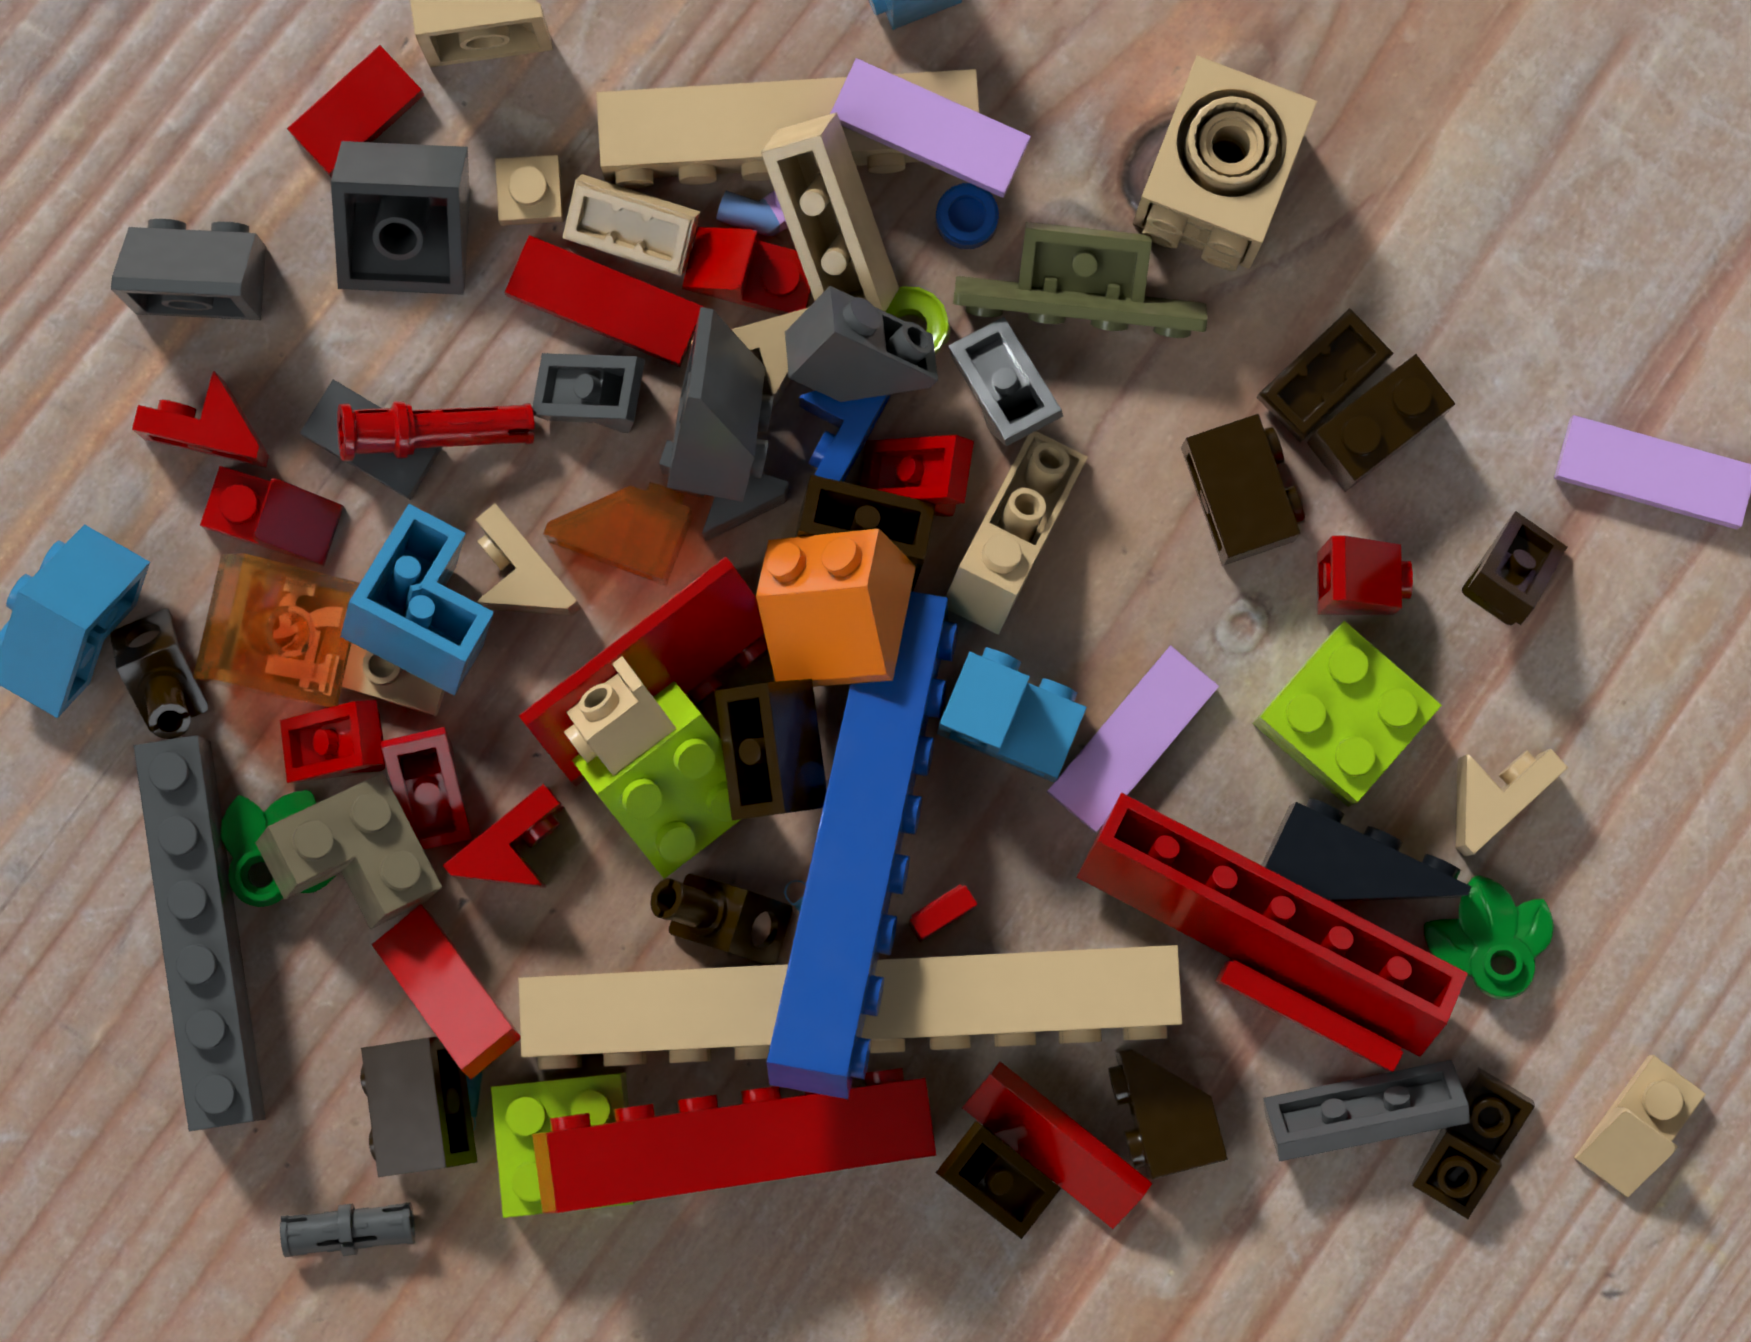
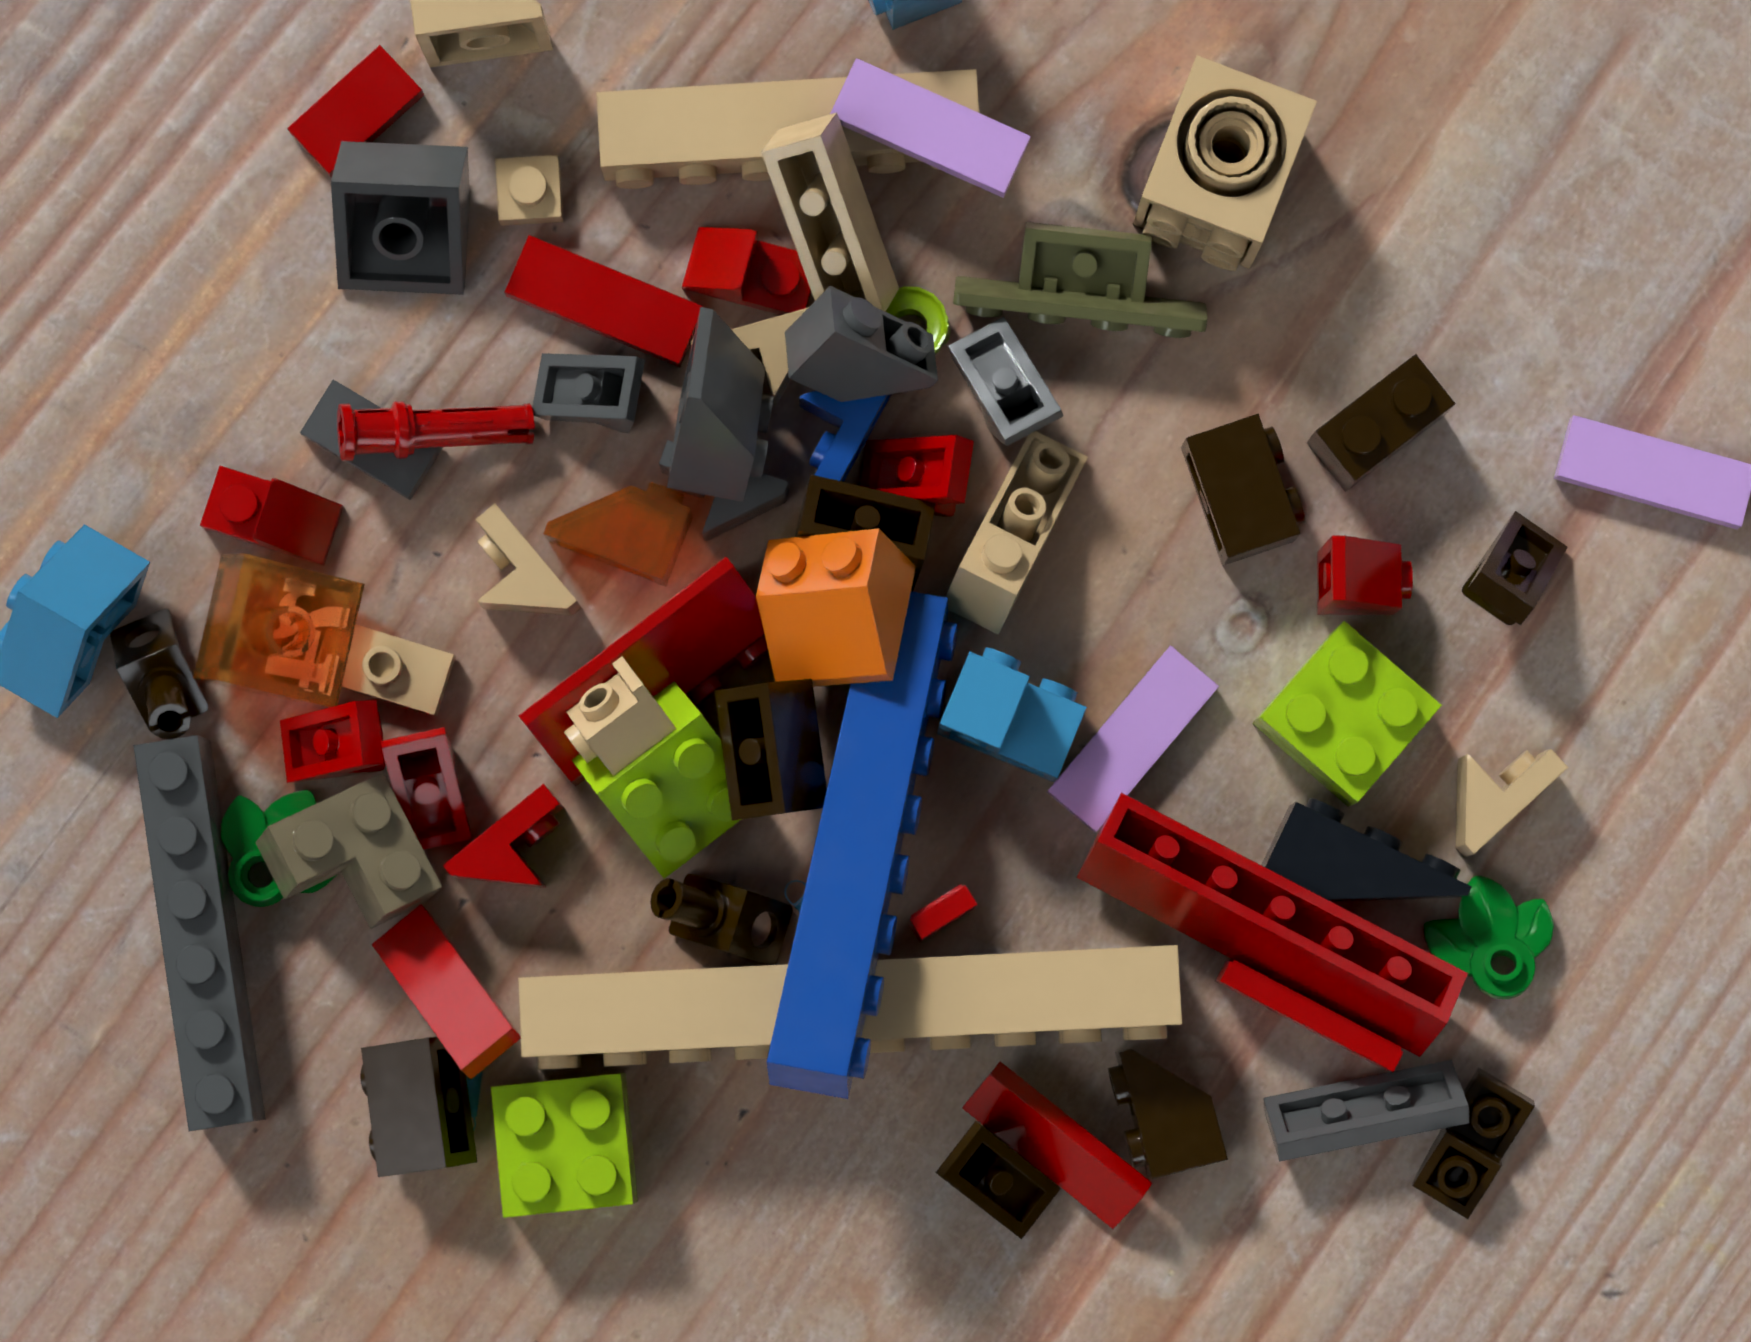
dark grey slope [111,219,266,320] -> none
red slope [132,371,269,468] -> none
dark grey pin [280,1202,415,1258] -> none
dark azure brick [340,504,494,696] -> none
red brick [532,1068,937,1213] -> none
tan plate [562,174,700,276] -> none
medium blue arm [716,190,788,237] -> none
blue tile [936,183,999,249] -> none
dark brown plate [1256,308,1394,442] -> none
tan slope [1574,1055,1706,1197] -> none

